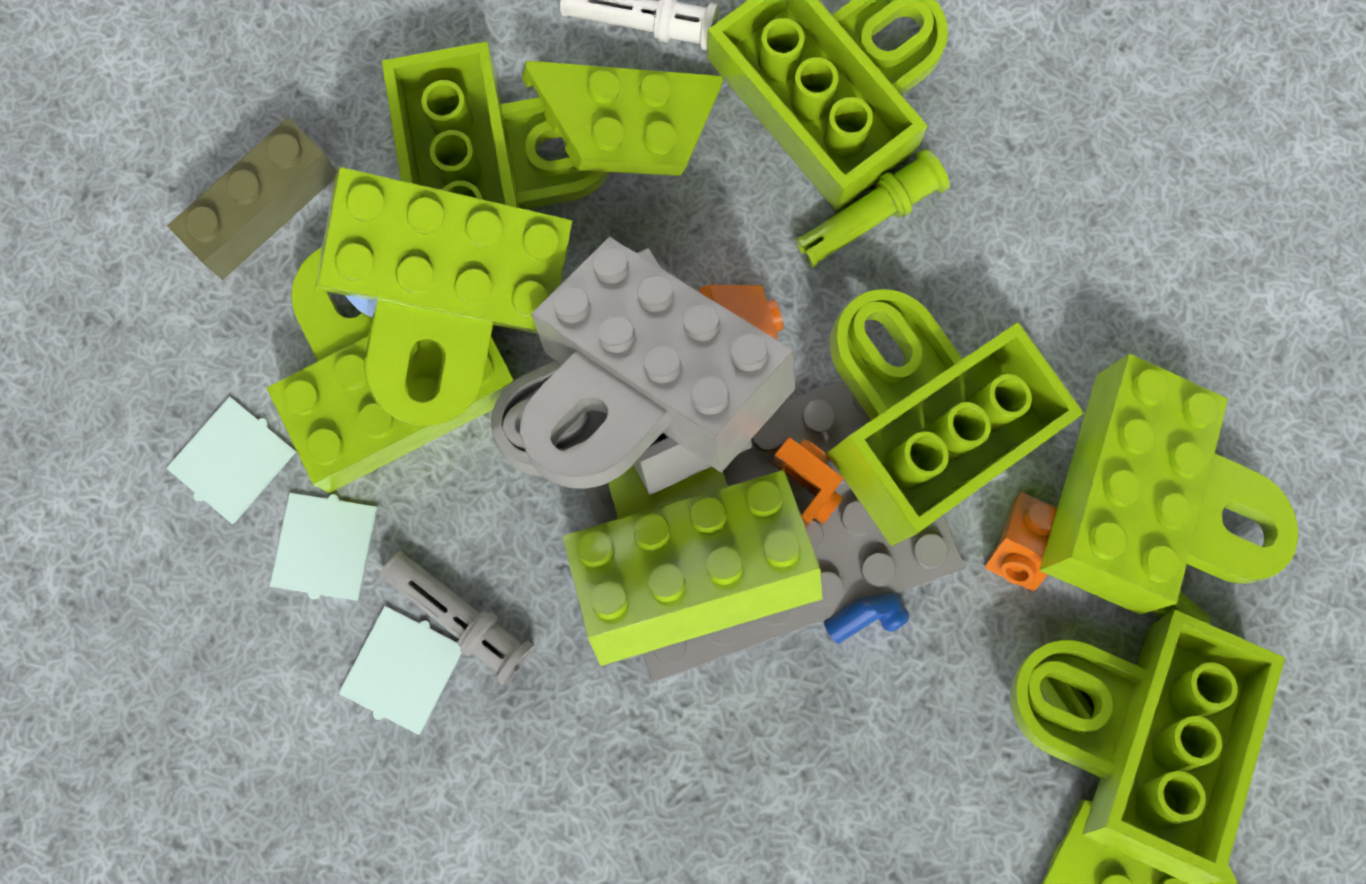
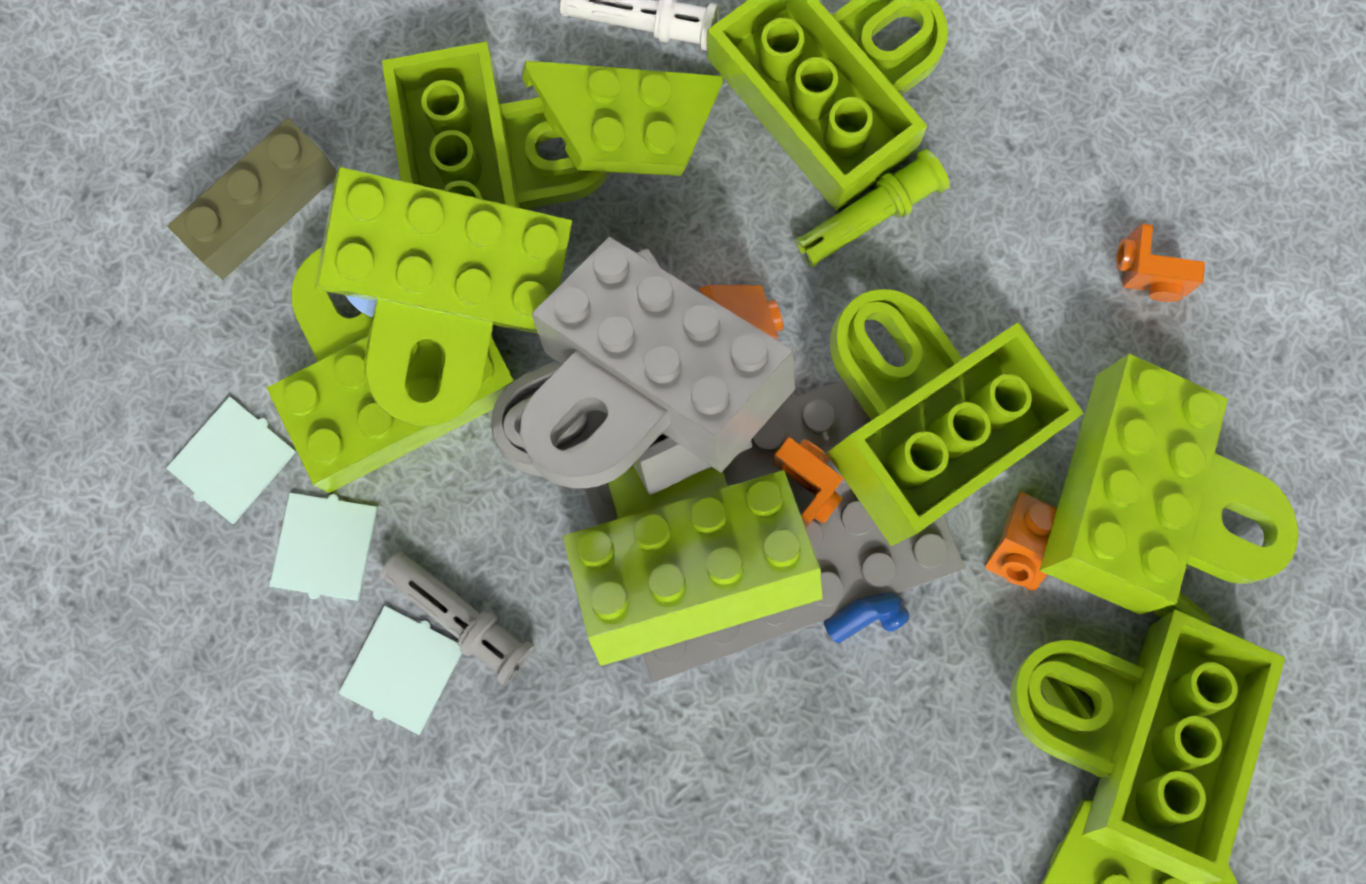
none -> orange bracket [1116,223,1205,302]

